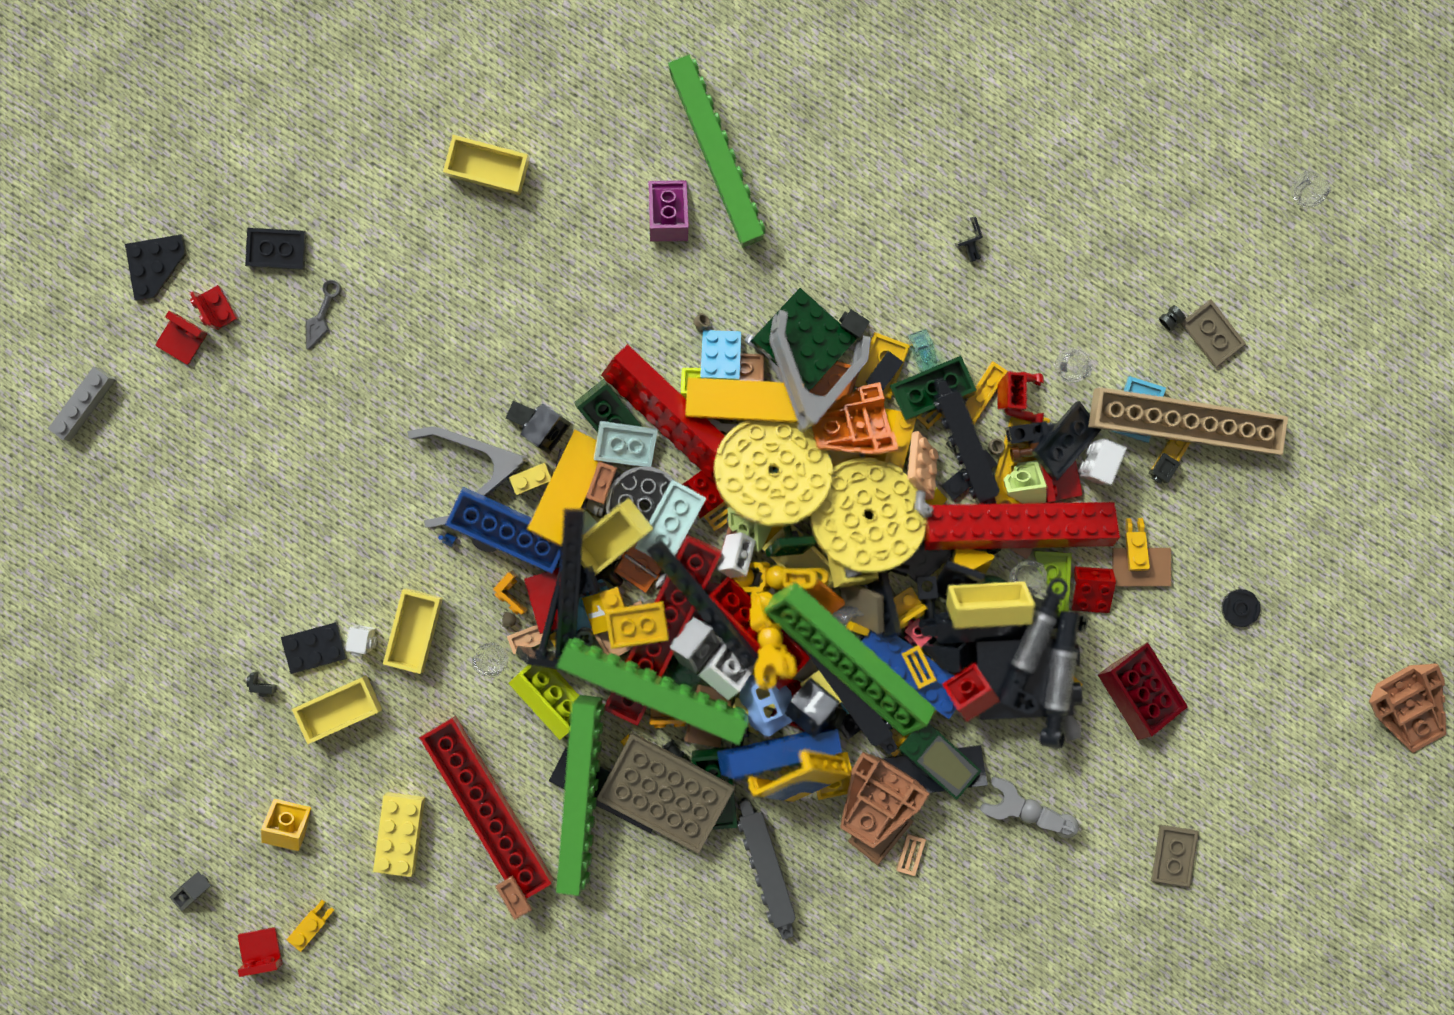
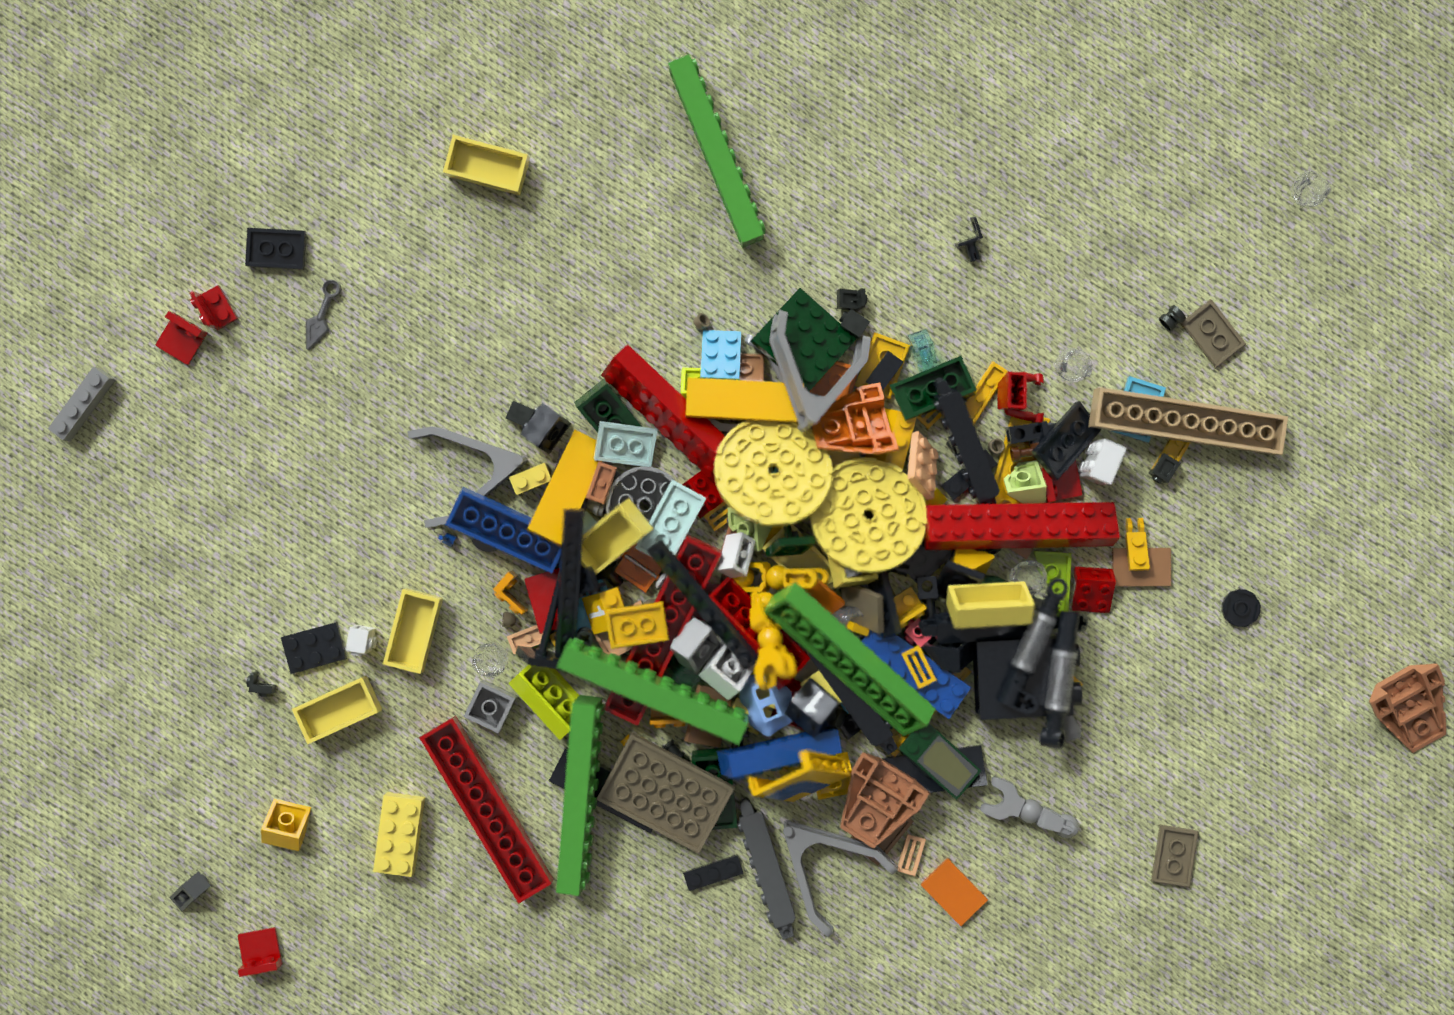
black plate [125,234,186,301] -> none
yellow hinge [286,900,334,952] -> none
nougat plate [495,876,532,920] -> none
magenta slope [648,180,689,242] -> none
light grey arm [915,491,933,517] -> none
red slope [942,663,1000,722] -> none
dark red slope [1098,642,1188,740] -> none
none -> light grey brick [464,680,517,733]
none -> black plate [683,854,744,891]
none -> light grey piece [783,820,898,937]
none -> pearl dark grey bracket [837,288,867,311]
none -> orange tile [920,857,988,926]

